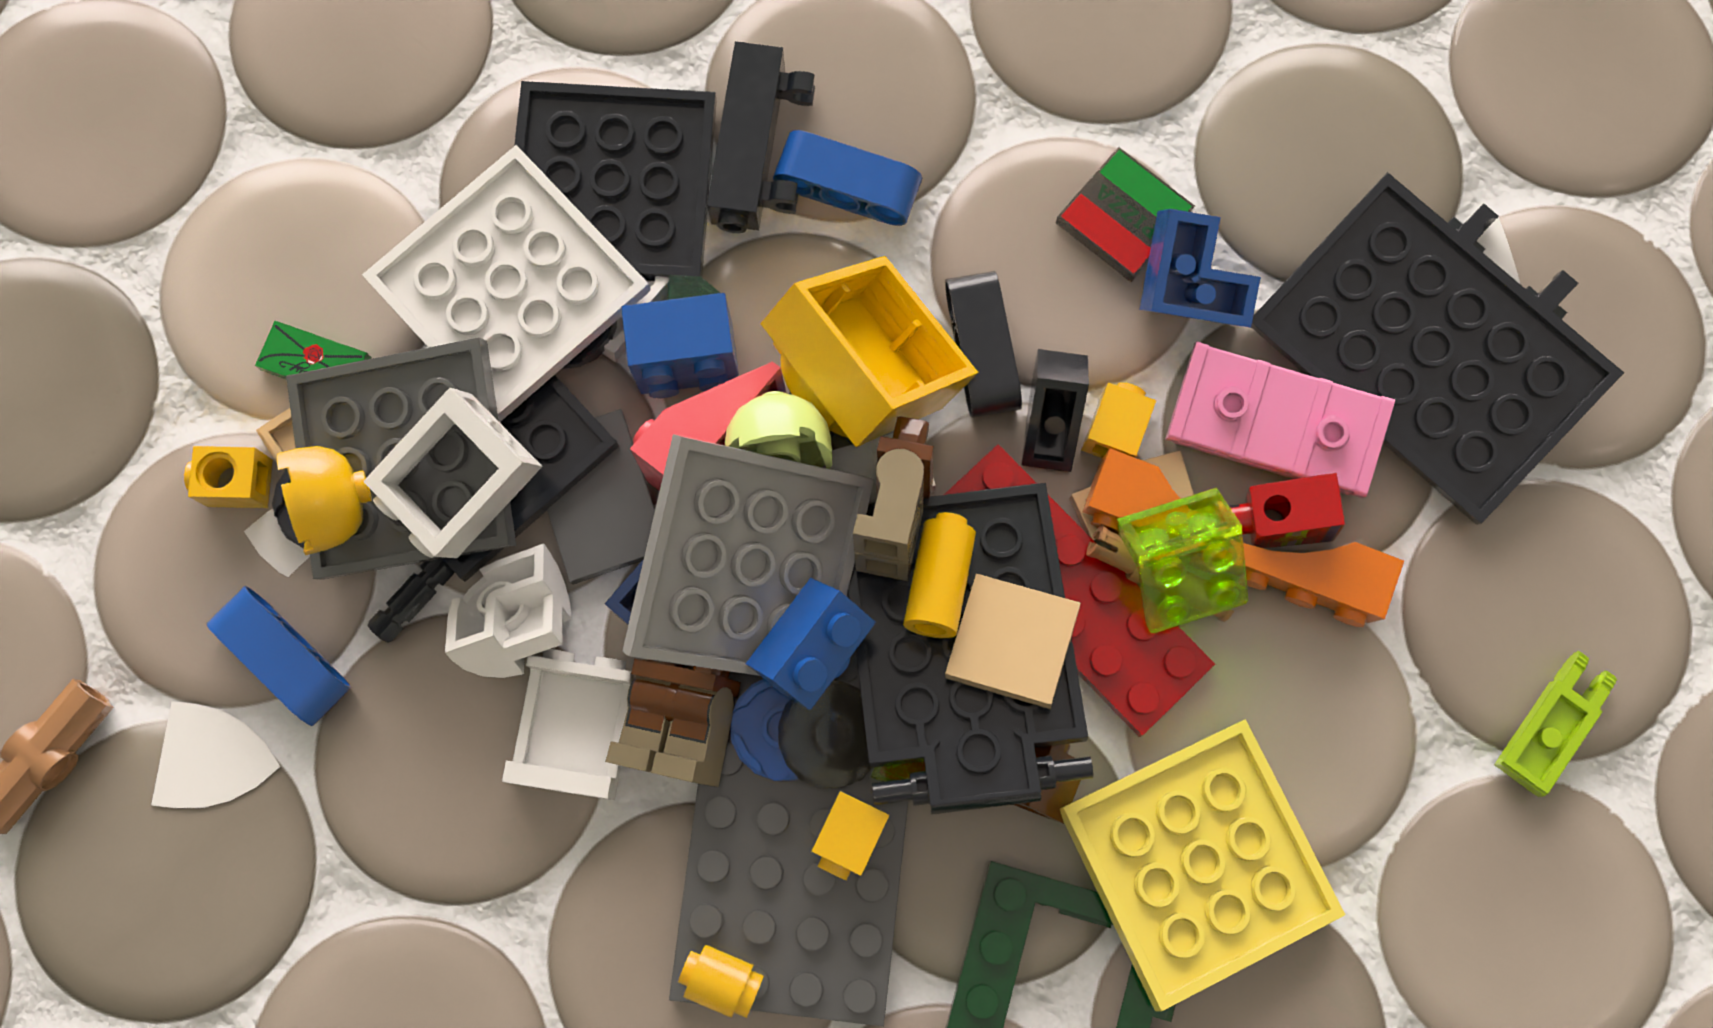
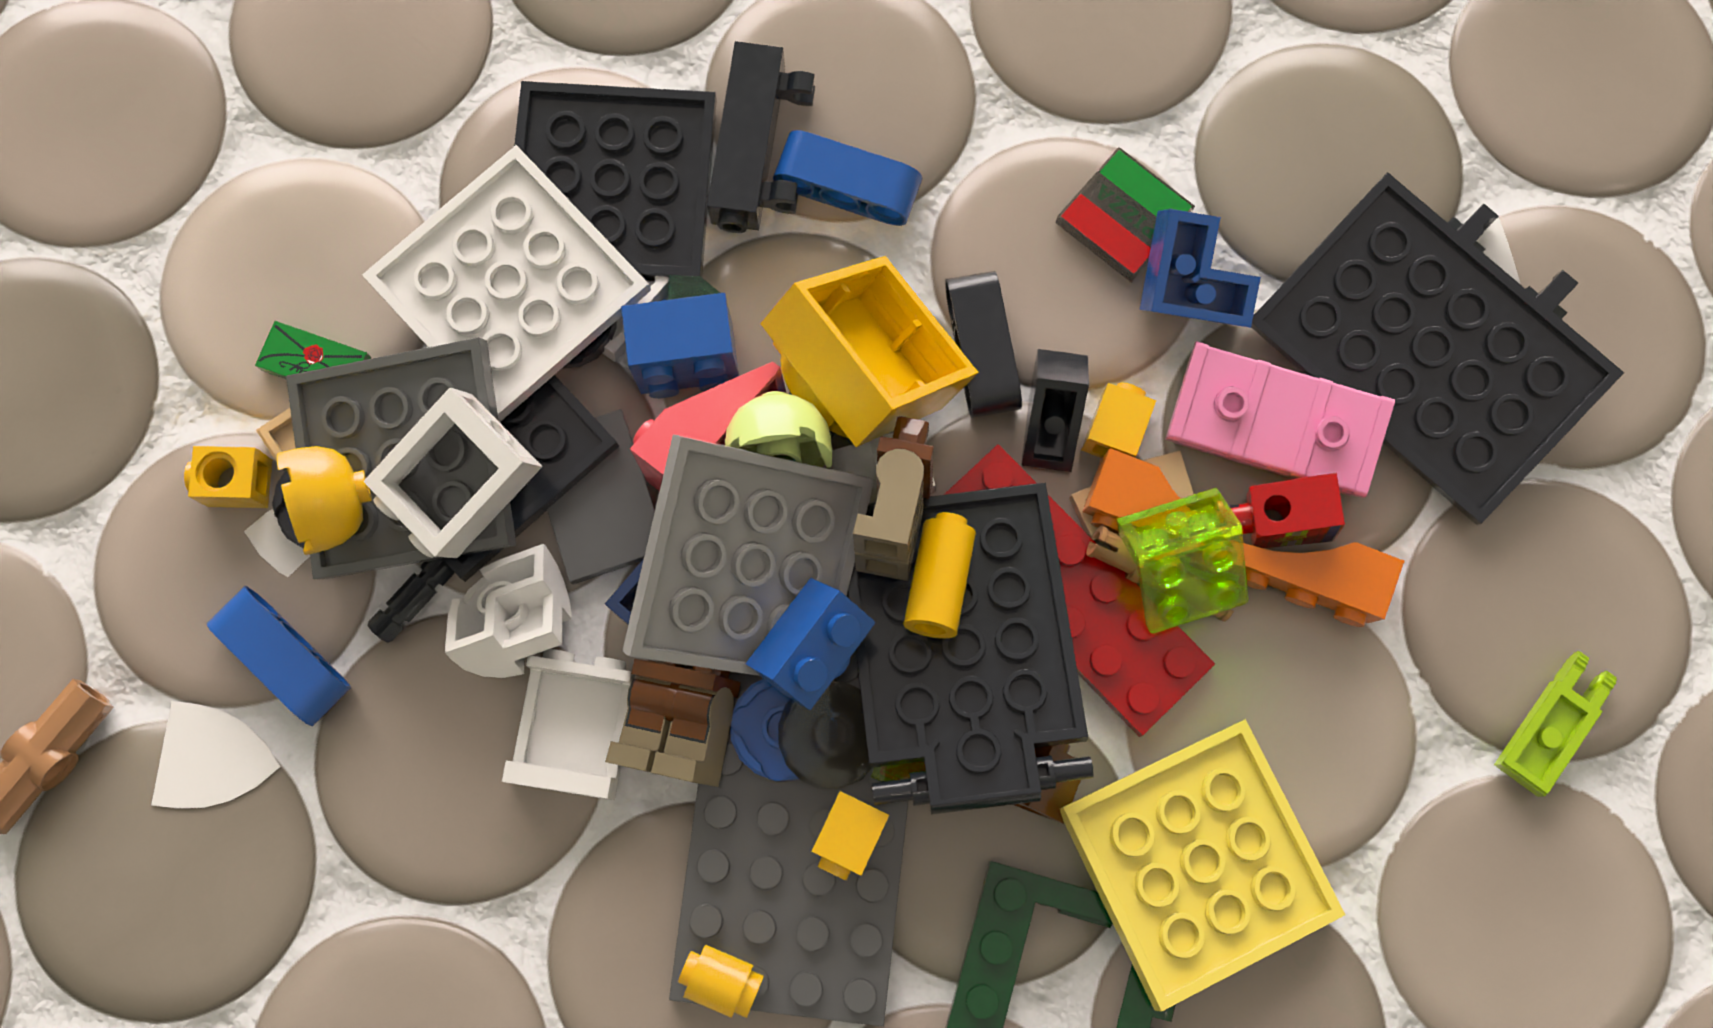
tan tile [945,574,1081,709] -> none

